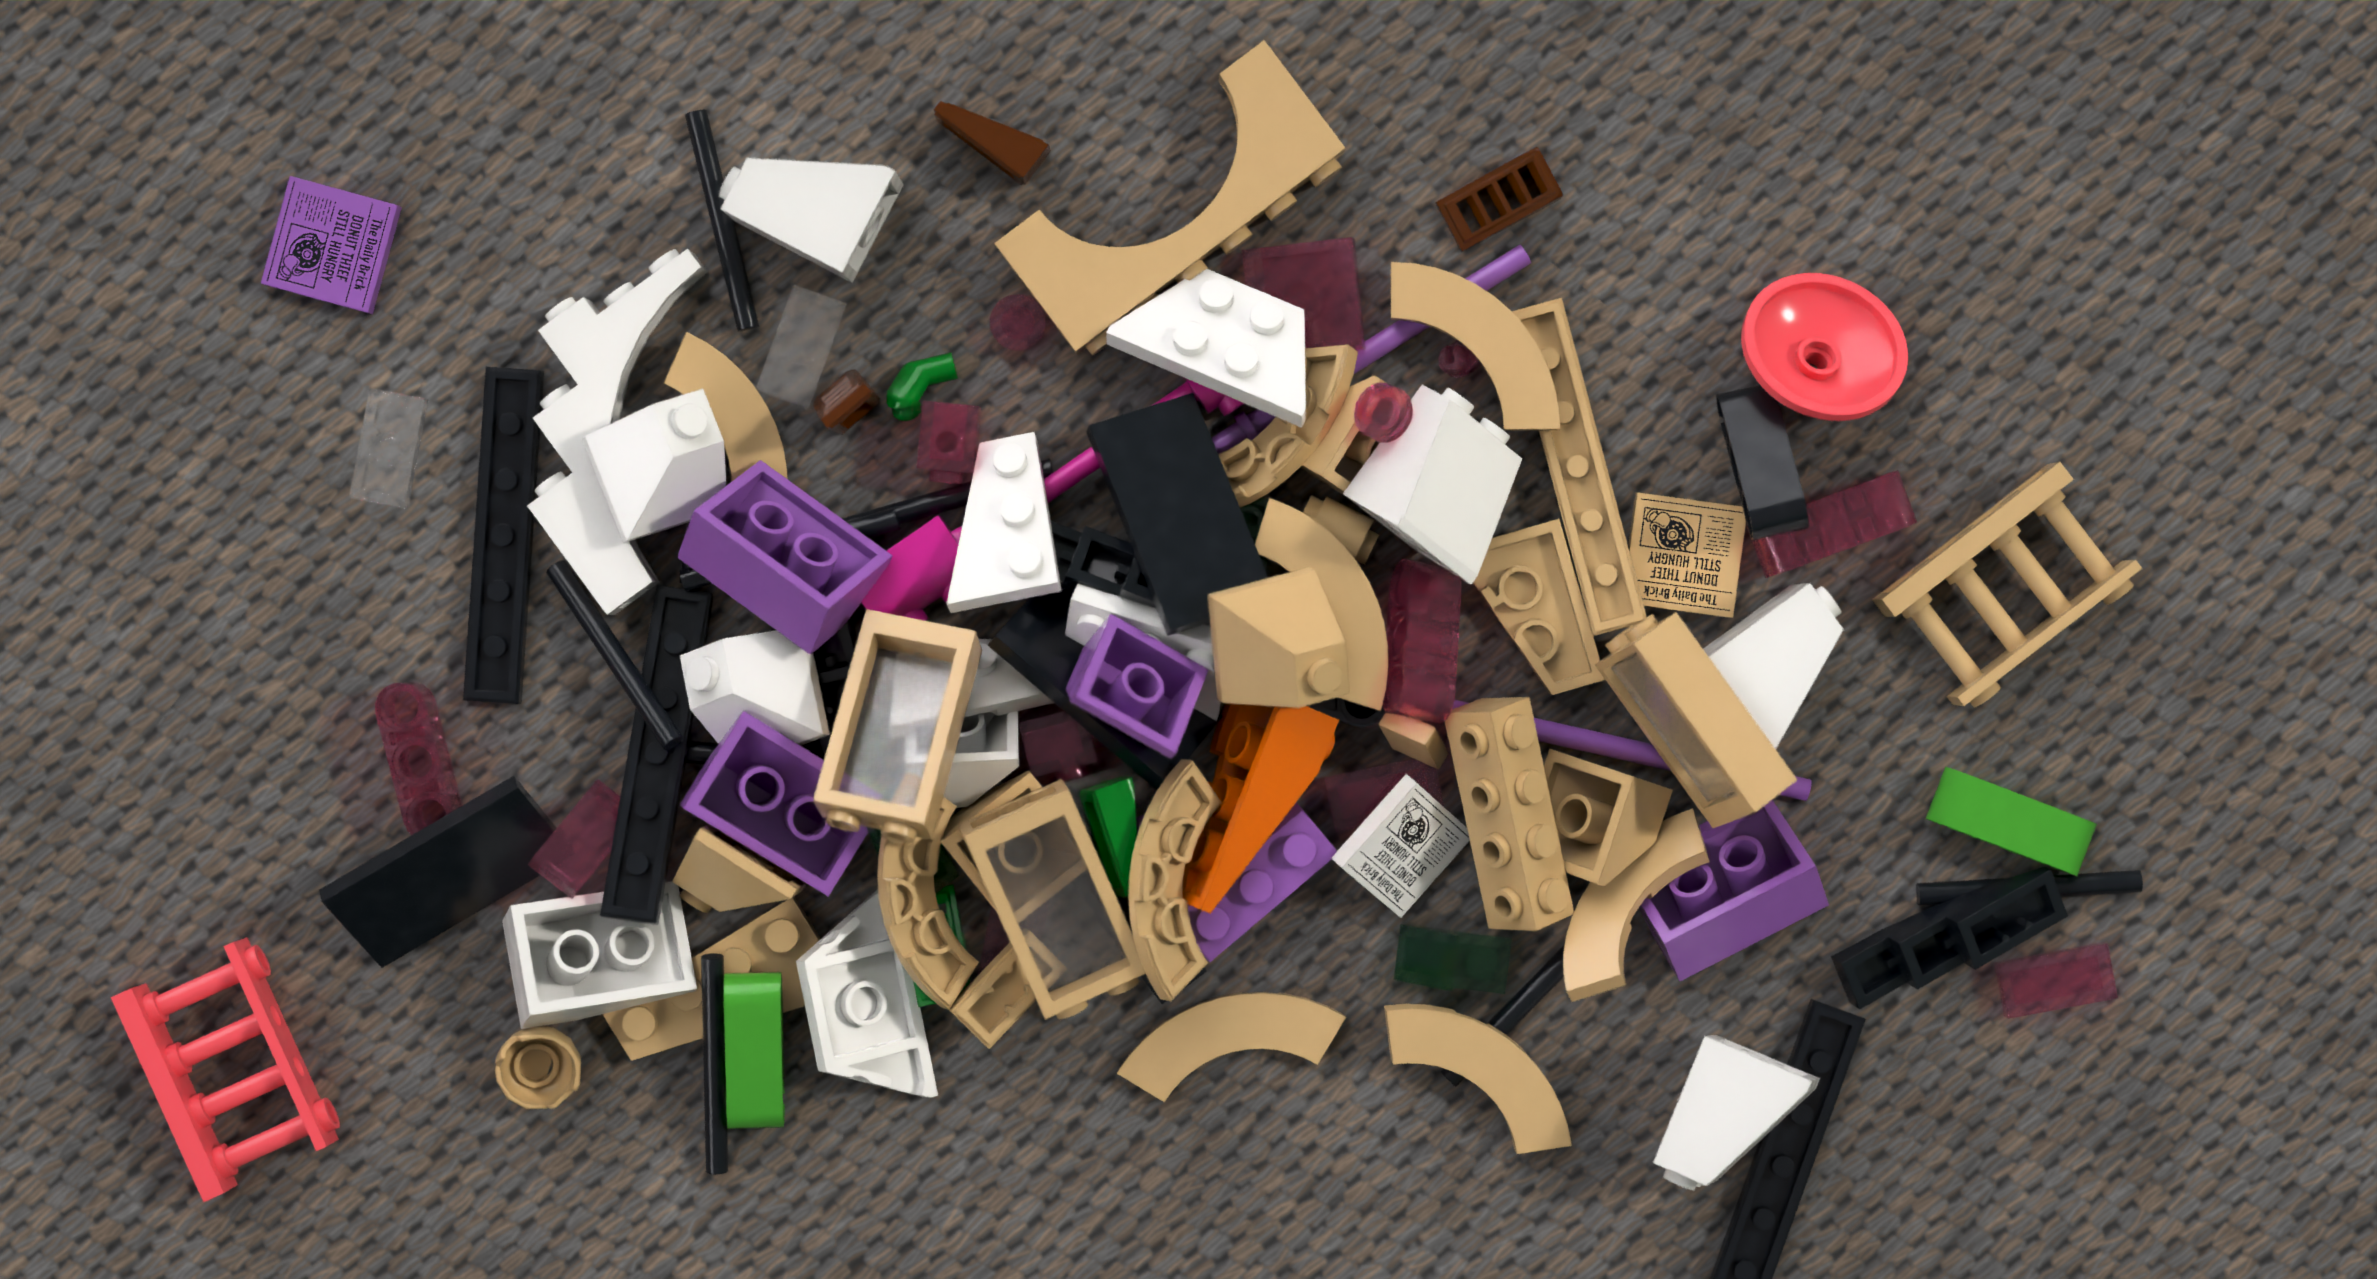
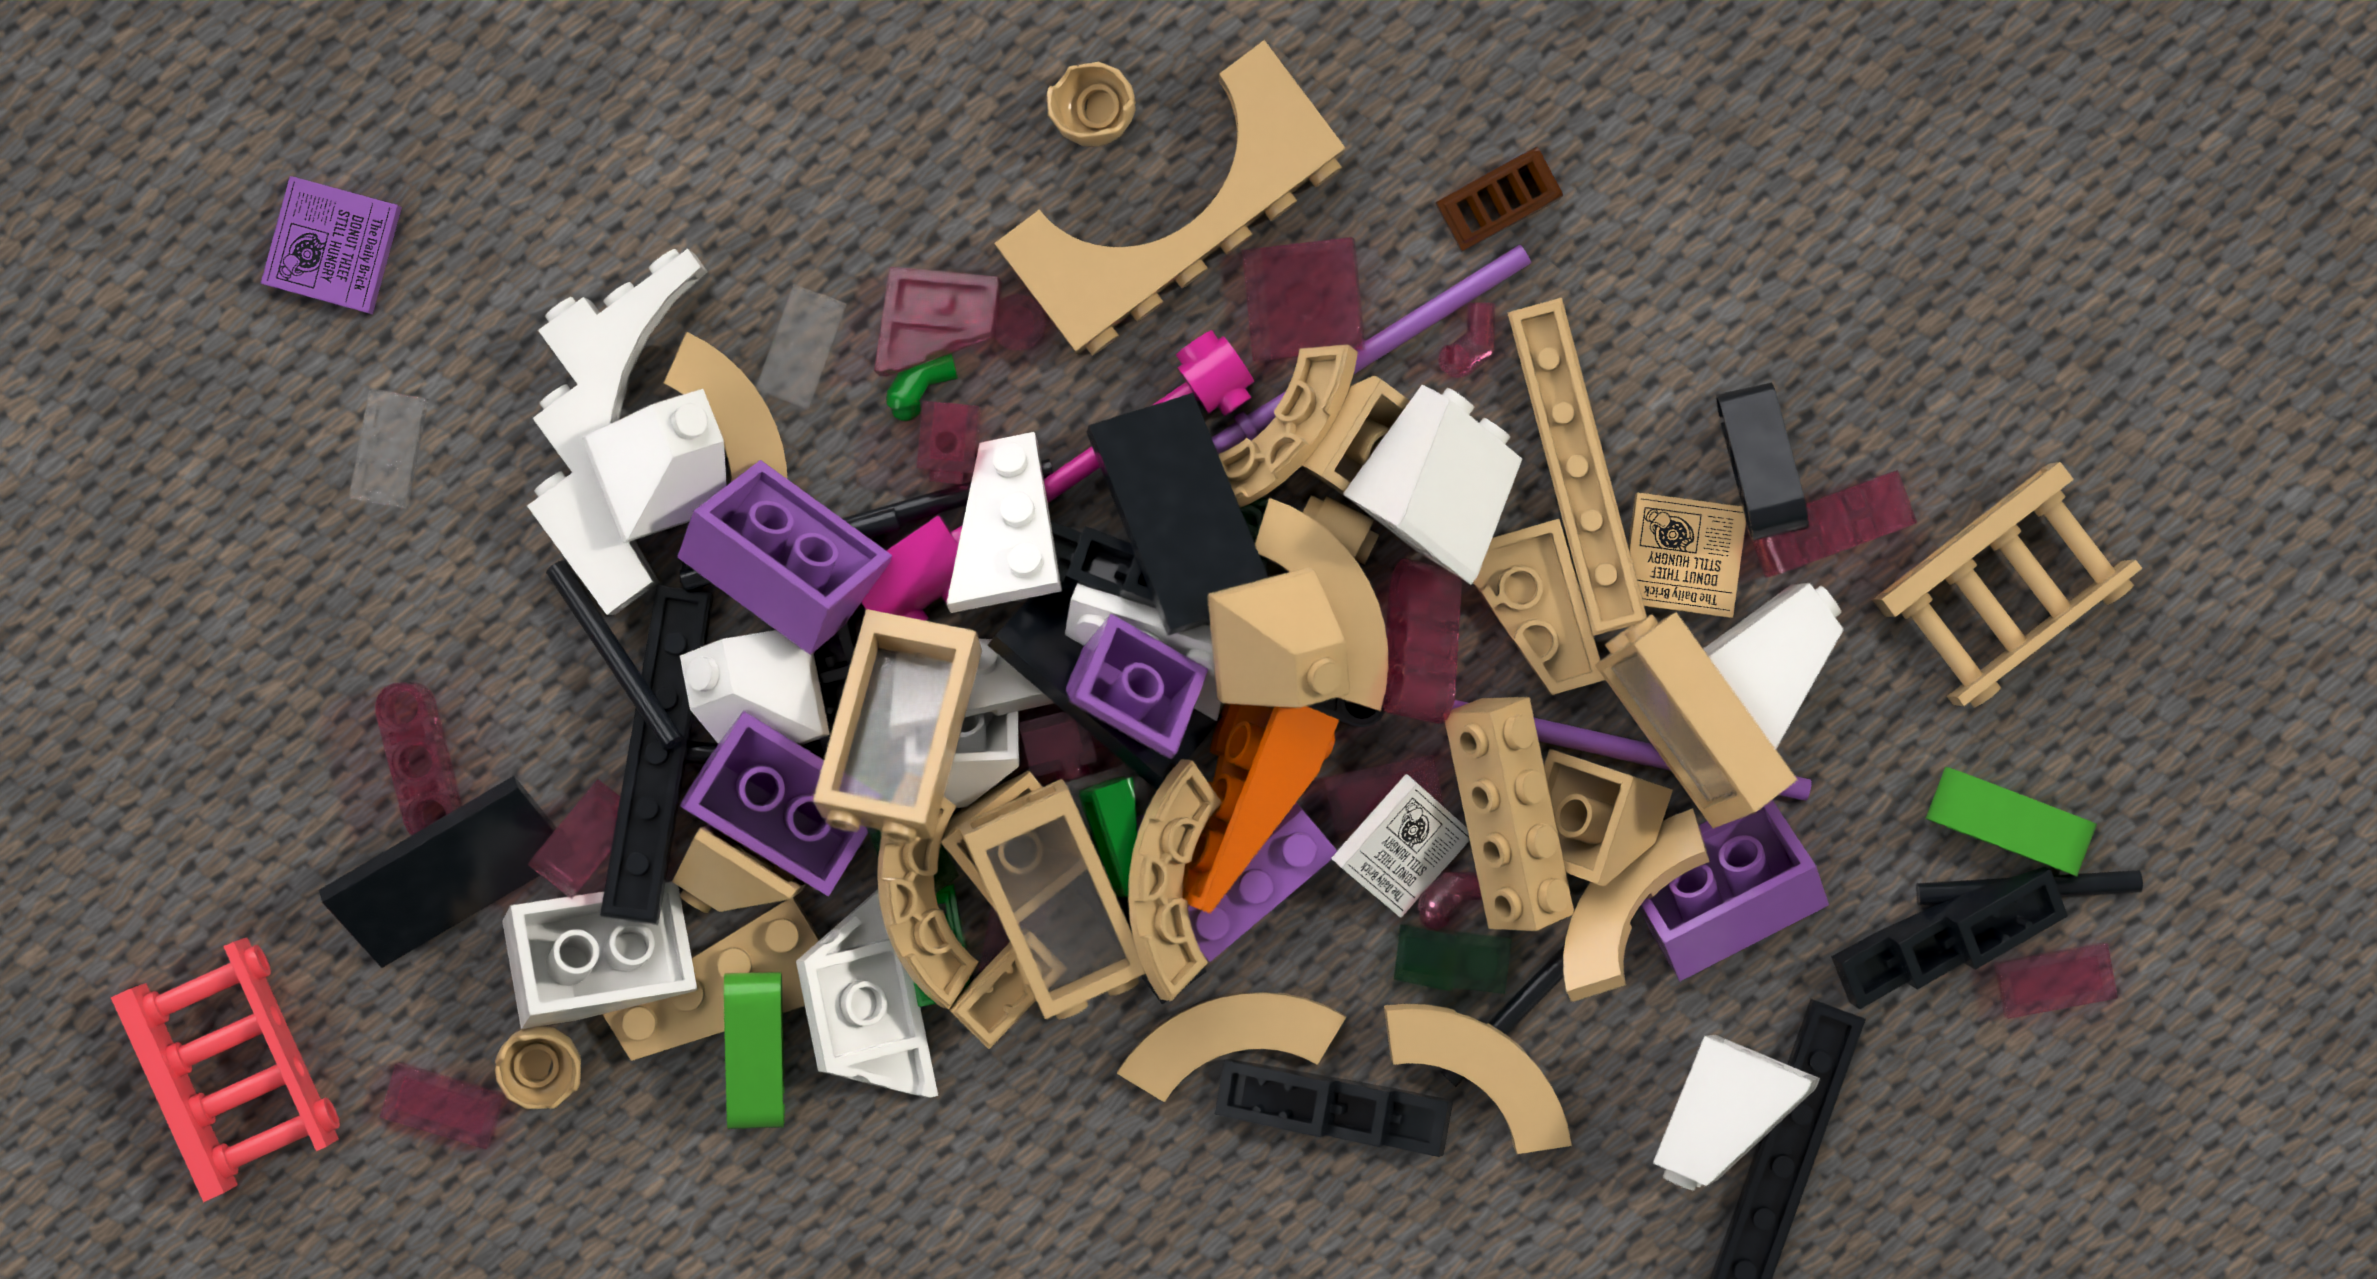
black tile [463,367,544,704] -> none
black bar [685,110,759,332] -> none
black bar [701,953,728,1175] -> none
white slope [719,158,904,283] -> none
reddish brown slope [813,369,881,435] -> none
reddish brown slope [934,101,1050,185] -> none
white wing [1106,269,1306,428] -> none
clear pink tile [1354,382,1413,443] -> none
tan tile [1378,708,1448,770] -> none
tan tile [1391,262,1560,431] -> none
coral dish [1741,273,1908,421] -> none
none -> clear pink tile [380,1062,505,1149]
none -> clear pink wing [874,267,1003,377]
none -> tan hair [1046,62,1136,147]
none -> black slope [1215,1059,1453,1157]
none -> clear pink arm [1417,872,1482,929]

